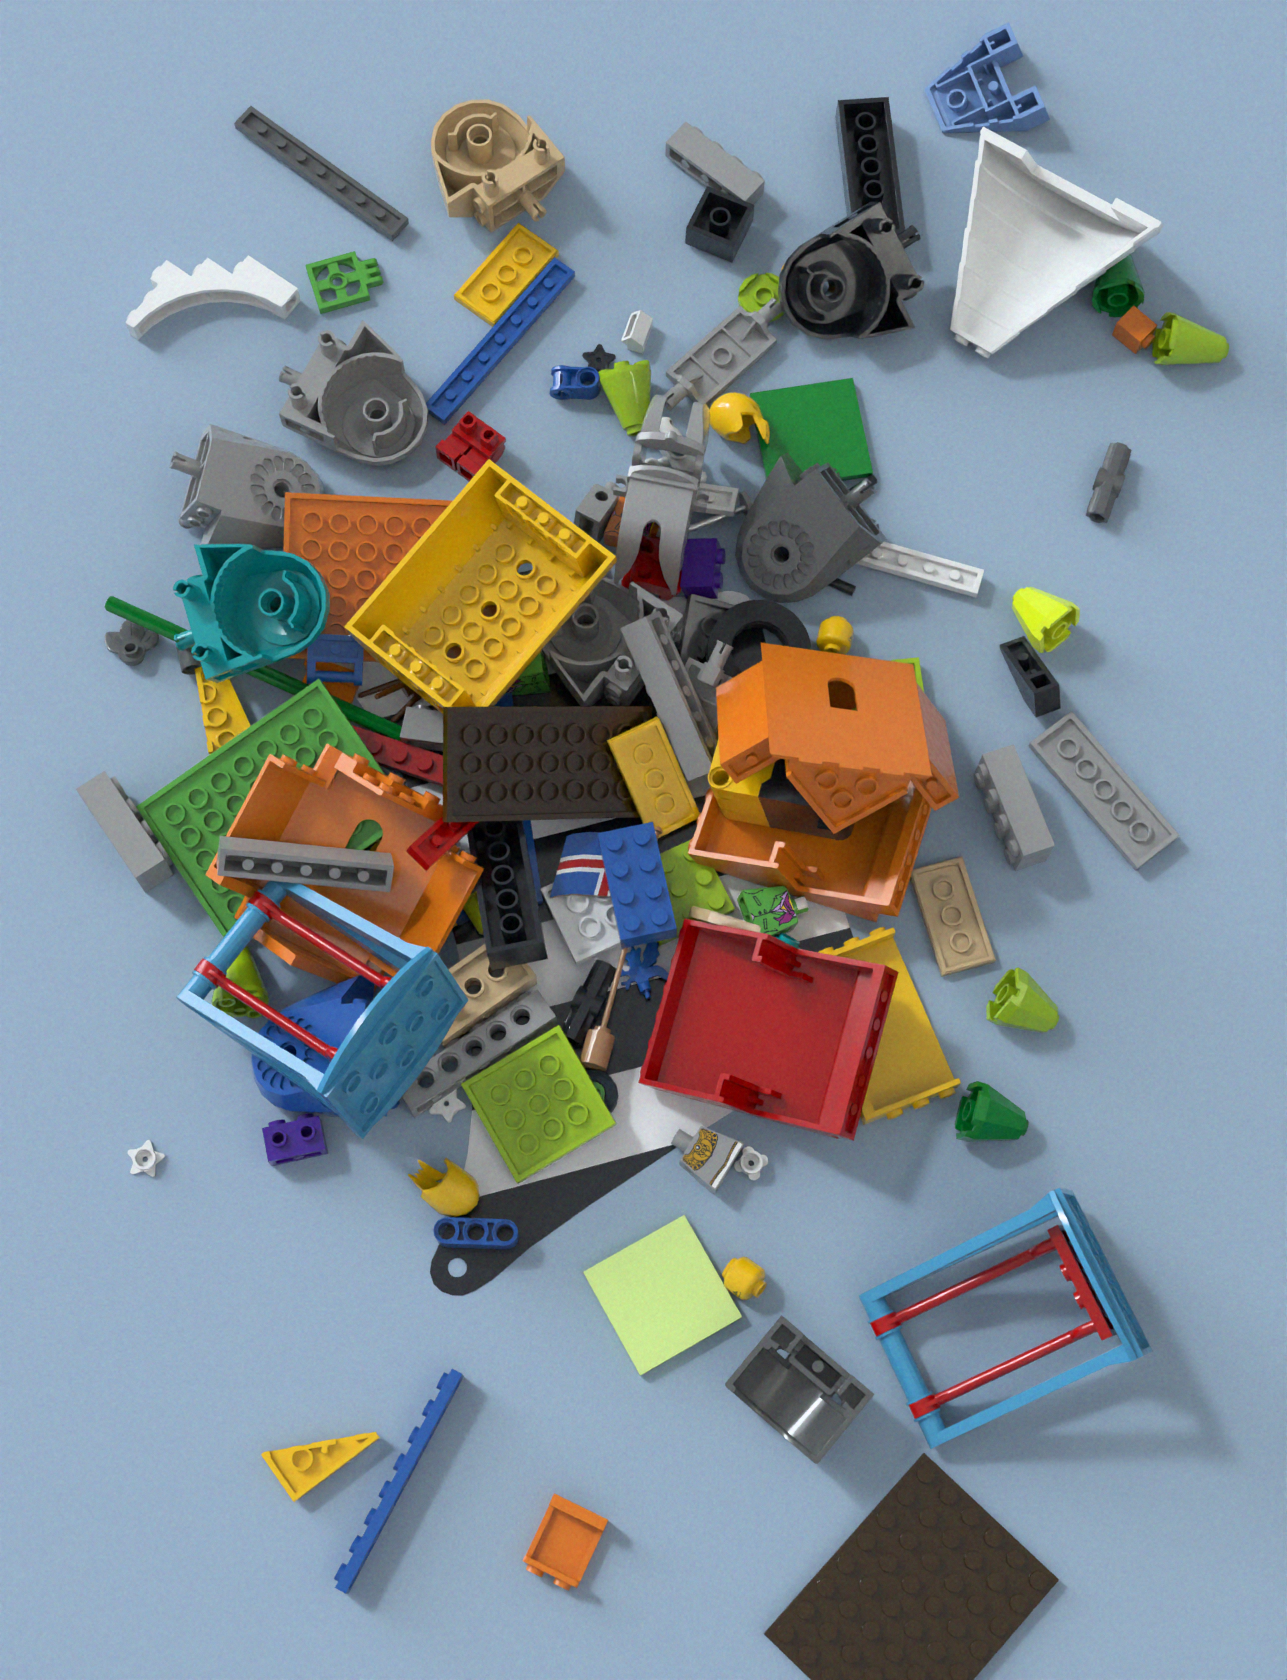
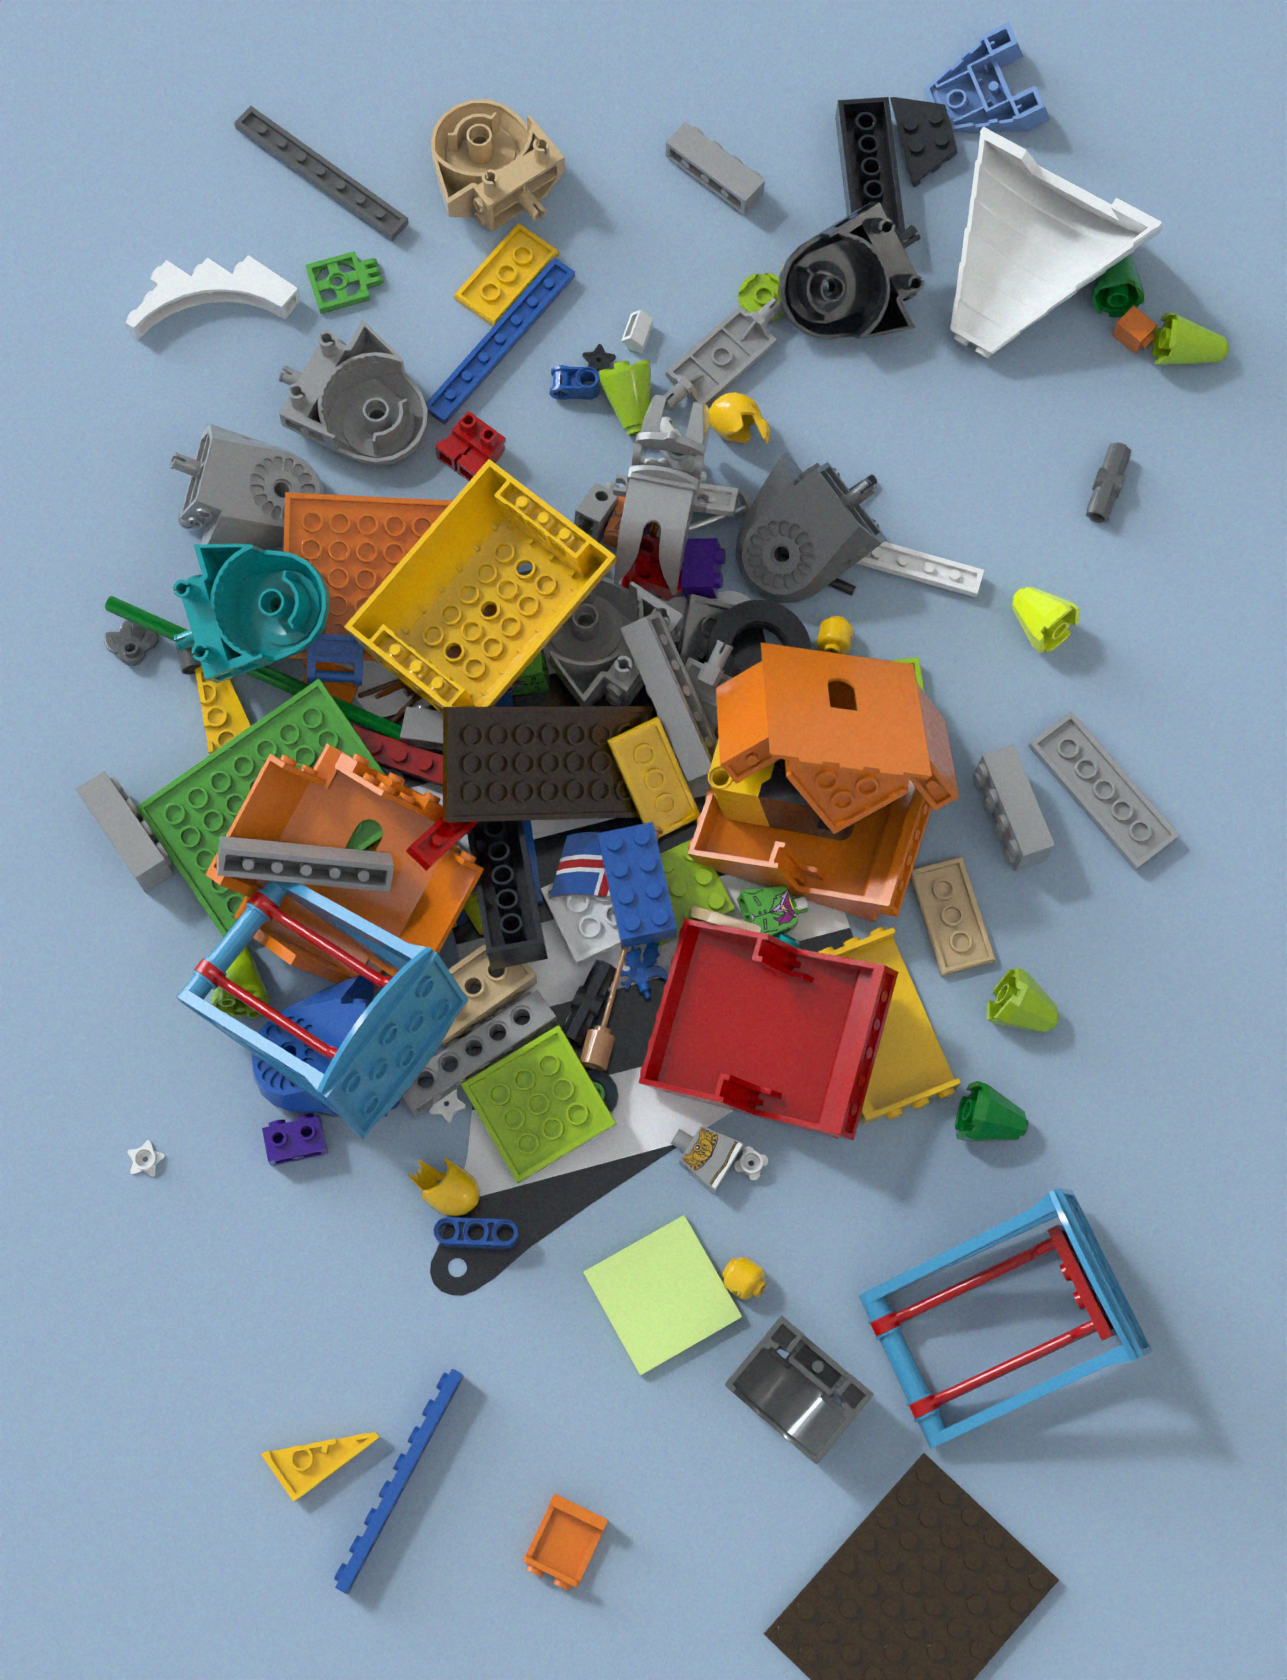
black brick [685,186,754,263] -> none
green tile [749,378,873,481] -> none
black slope [999,636,1061,717] -> none
none -> black wing [890,97,958,187]

